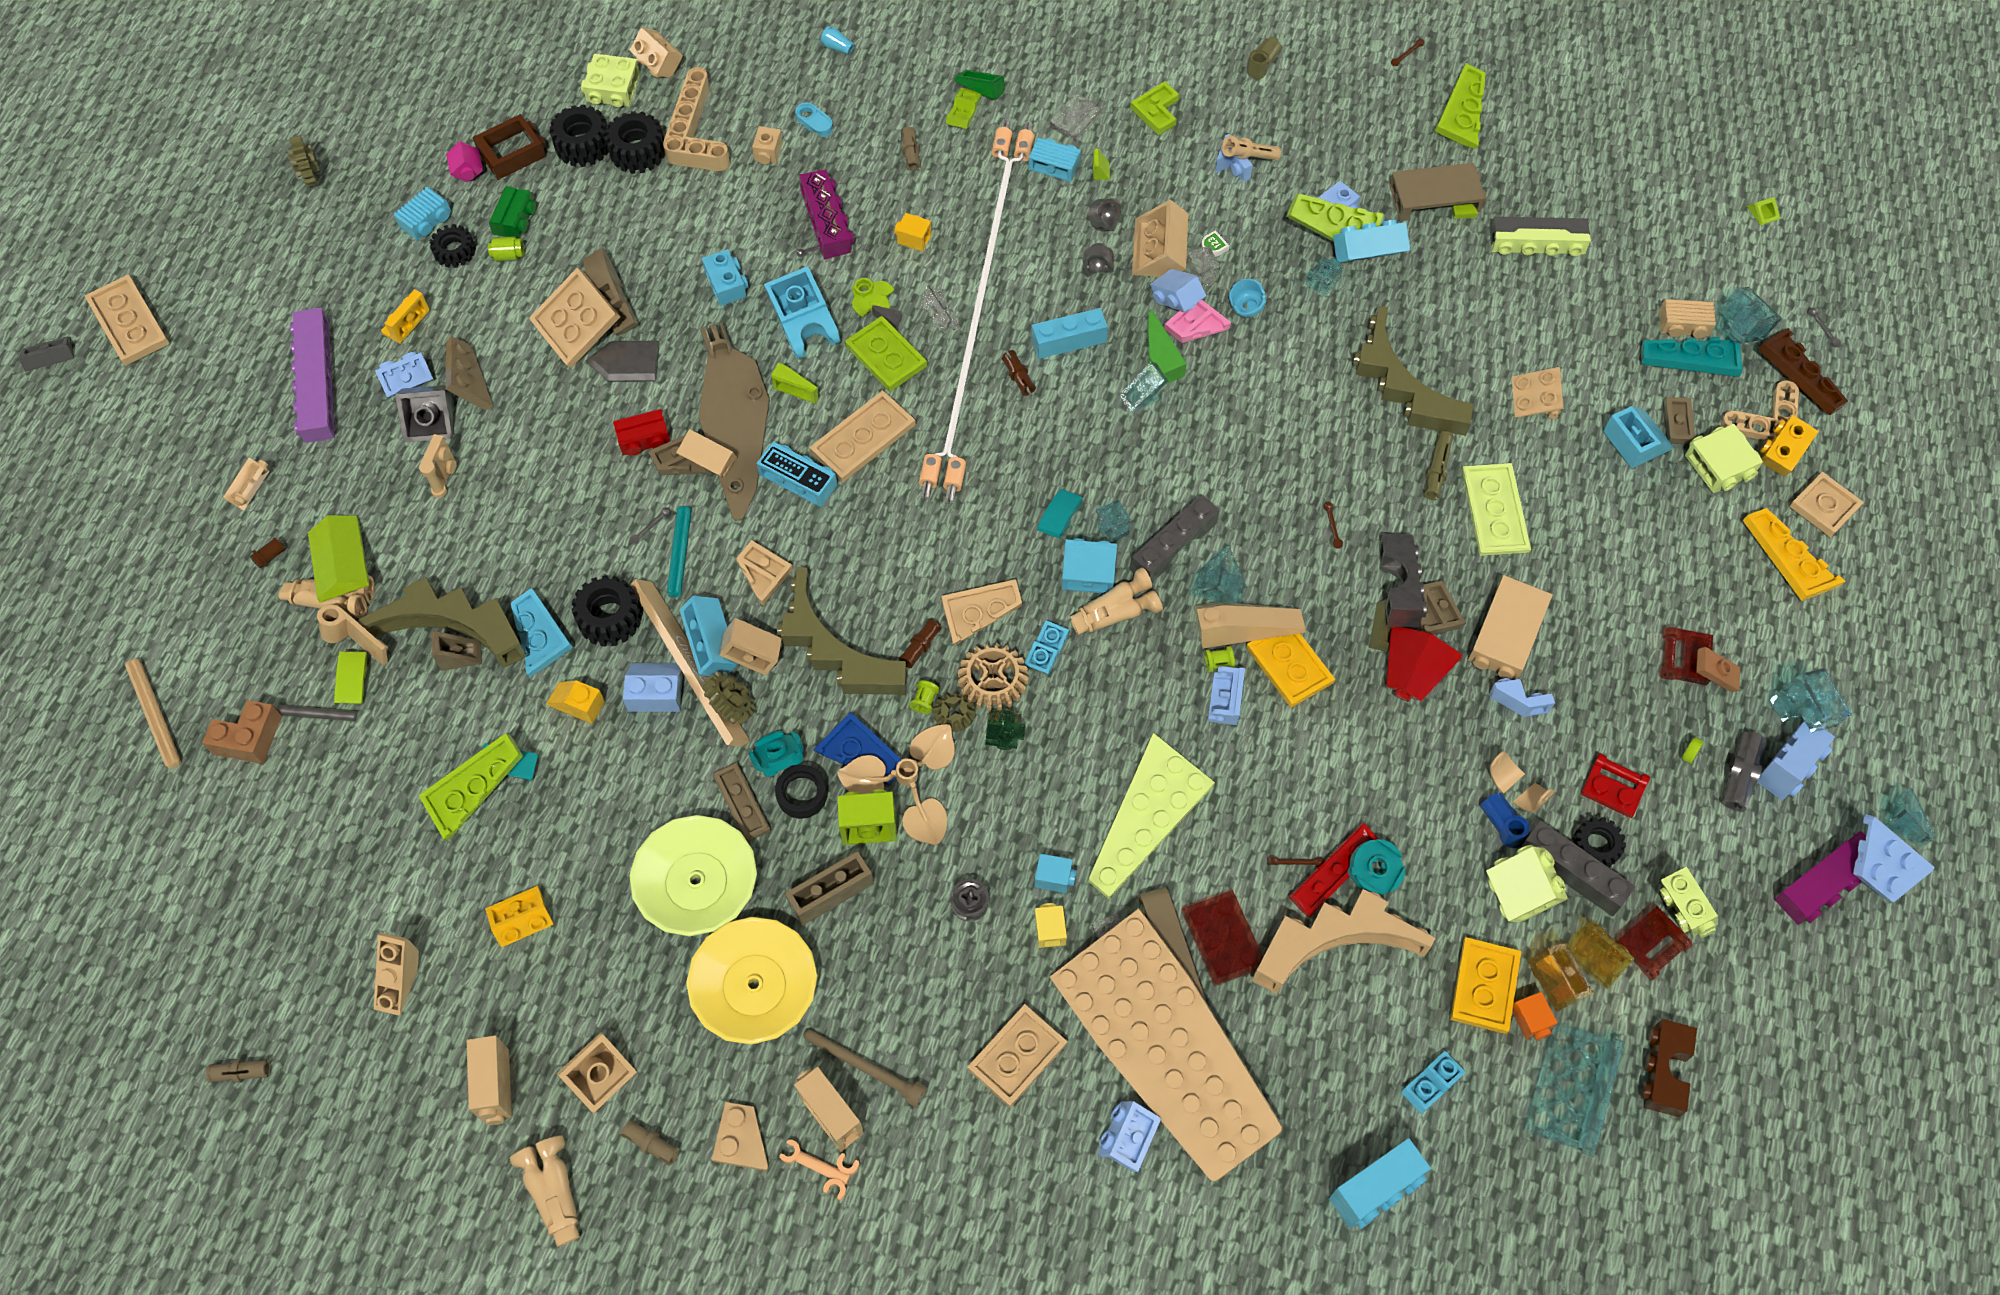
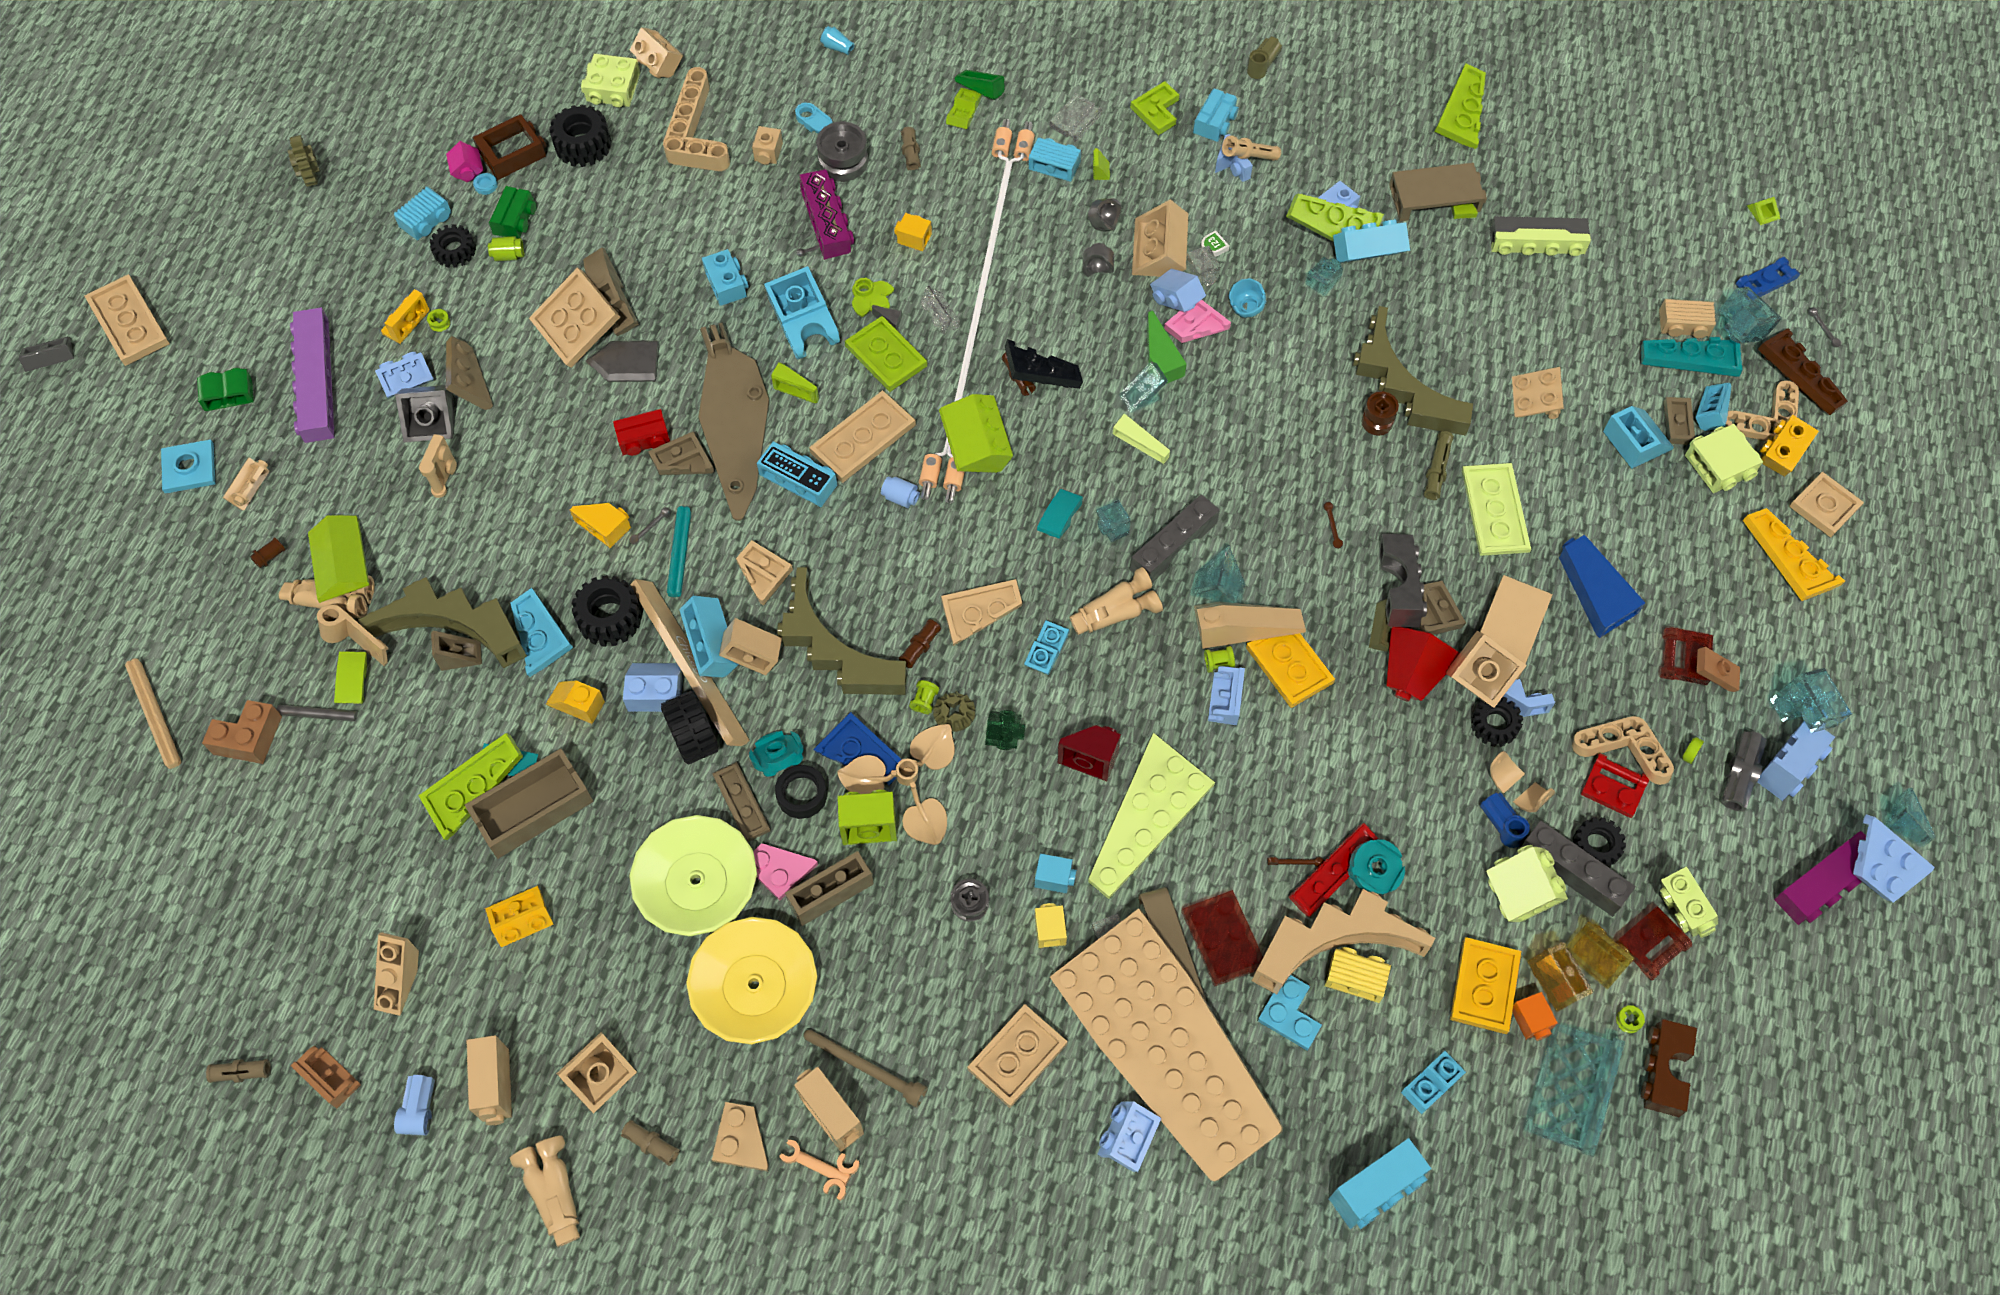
black tyre [605,111,665,174] -> none
tan hinge [676,429,737,477] -> none
olive gear [703,671,756,724] -> none
tan gear [958,642,1028,712] -> none
medium azure brick [1031,308,1108,359] -> none
medium azure slope [1062,538,1117,593] -> none
reddish brown hinge [1391,38,1424,66] -> none
none -> medium azure piece [161,439,215,494]
none -> green brick [197,368,254,411]
none -> medium nougat hinge [291,1046,361,1109]
none -> light blue piece [394,1075,435,1136]
none -> lime bush [427,309,450,332]
none -> dark tan piece [465,749,594,859]
none -> medium azure tile [473,173,497,195]
none -> yellow slope [570,503,631,548]
none -> black tyre [661,691,719,765]
none -> bright pink wing [754,843,818,901]
none -> flat silver wheel [816,121,868,182]
none -> light blue brick [881,476,920,508]
none -> lime slope [939,394,1013,473]
none -> black wing [1004,339,1083,389]
none -> dark red slope [1057,725,1121,782]
none -> yellowish green piece [1113,414,1170,464]
none -> medium azure brick [1193,88,1239,142]
none -> medium azure plate [1258,975,1322,1051]
none -> light yellow brick [1325,947,1391,1003]
none -> reddish brown wheel [1361,391,1399,436]
none -> tan slope [1445,631,1527,708]
none -> black tyre [1471,697,1523,747]
none -> blue slope [1559,534,1645,638]
none -> tan beam [1572,716,1674,785]
none -> lime bush [1616,1005,1645,1033]
none -> medium azure slope [1695,383,1731,431]
none -> blue plate [1736,257,1800,301]

